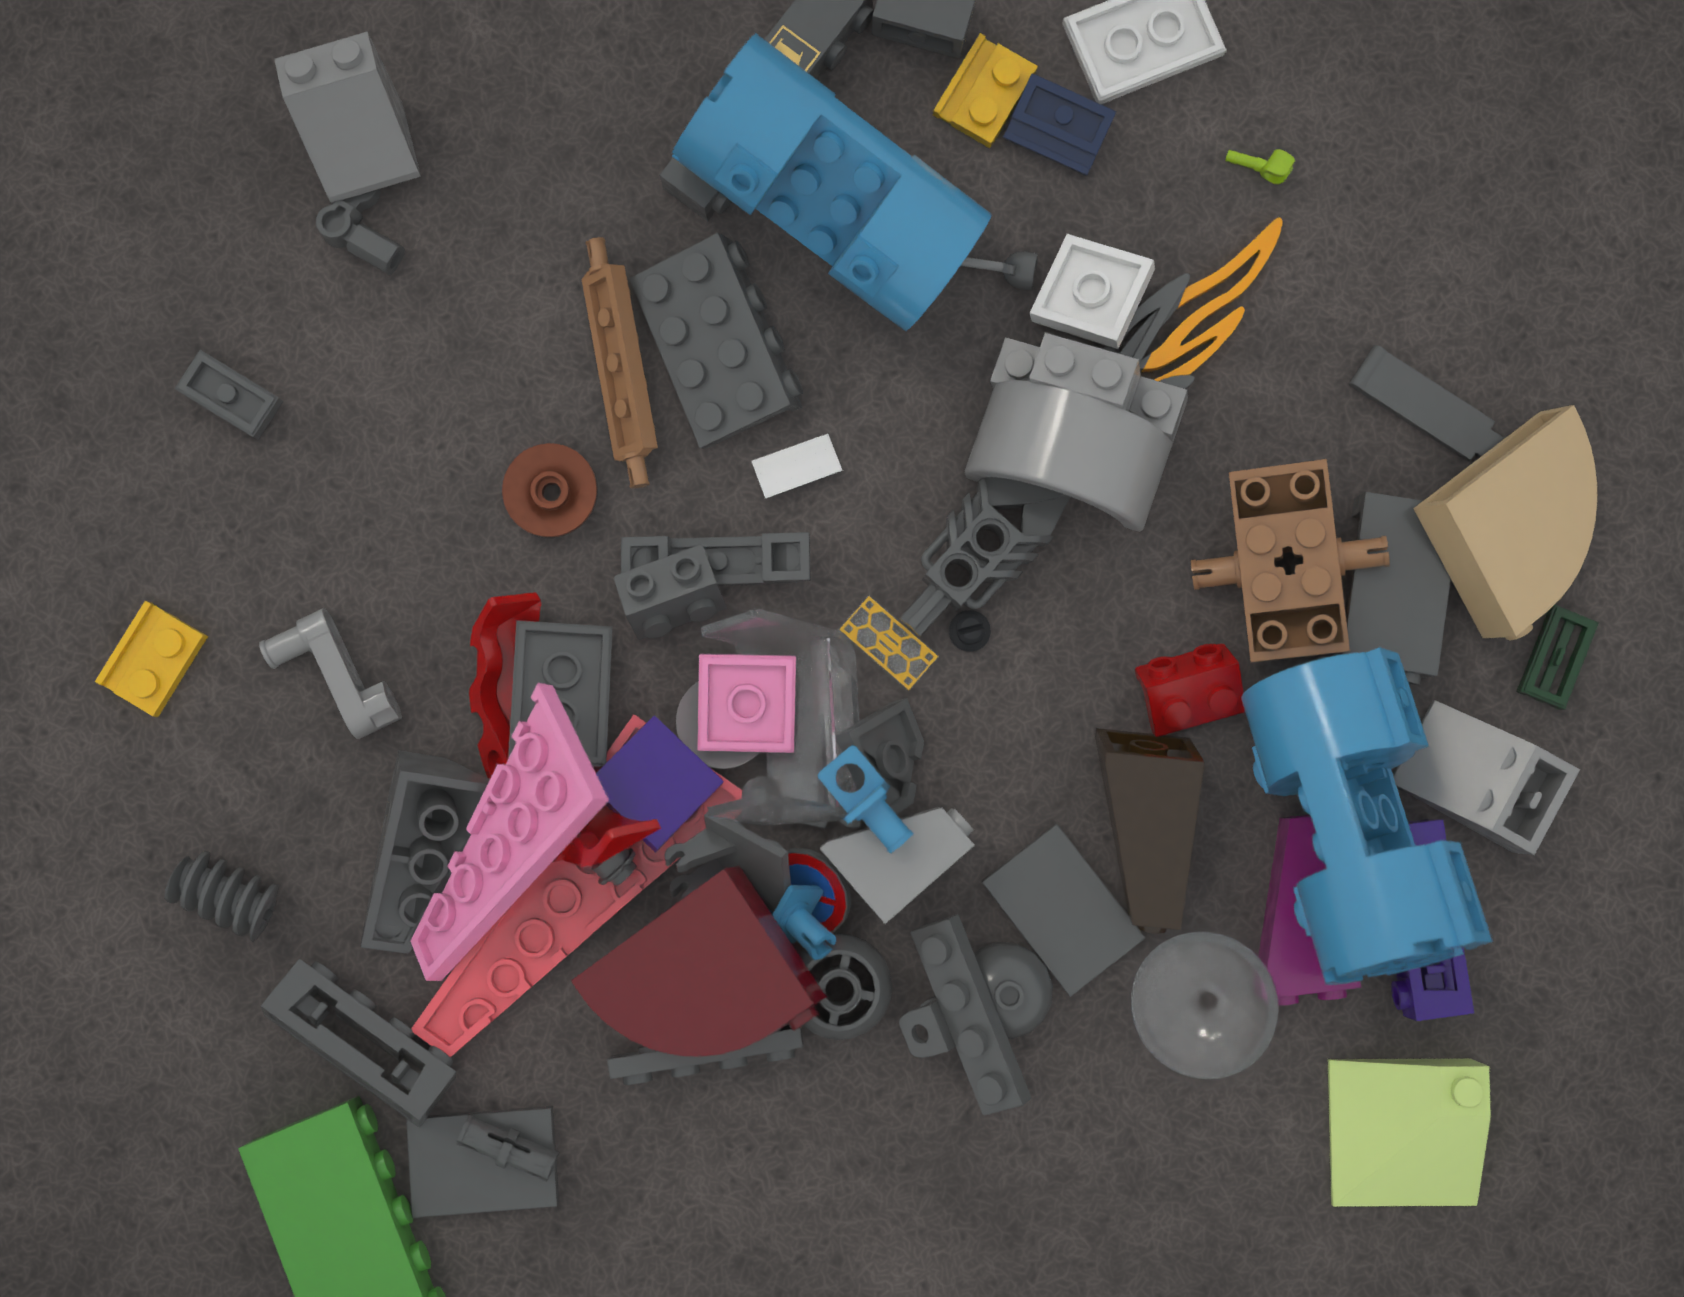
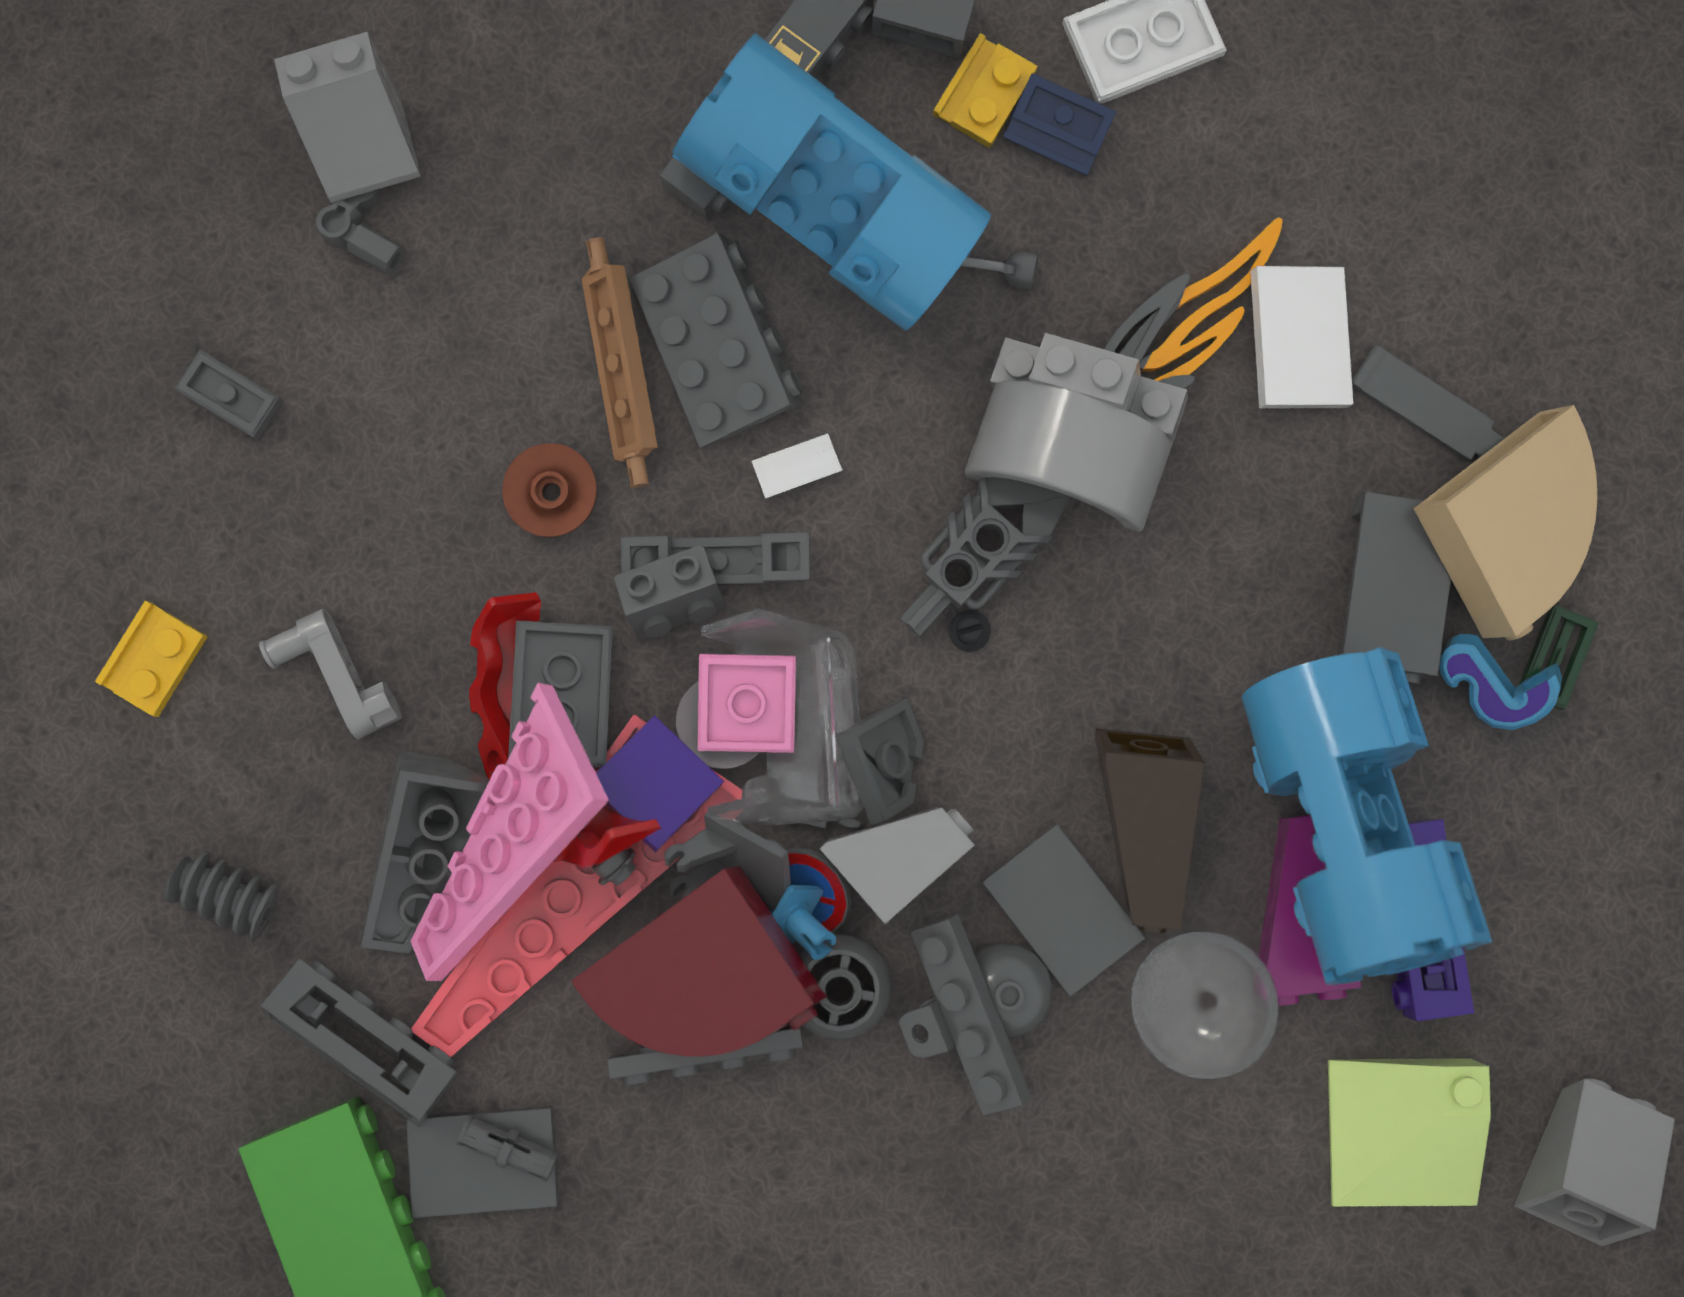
dark azure bracket [818,745,914,854] -> none
tile [838,595,940,692] -> none
white plate [1030,234,1155,349] -> none
red bracket [1135,644,1245,737] -> none
medium nougat slope [1191,459,1390,663] -> none
lime hand [1225,149,1295,185] -> none
light grey slope [1393,700,1580,855] -> none
none -> white tile [1250,266,1353,408]
none -> dark azure animal [1439,634,1562,730]
none -> light grey slope [1514,1078,1675,1246]

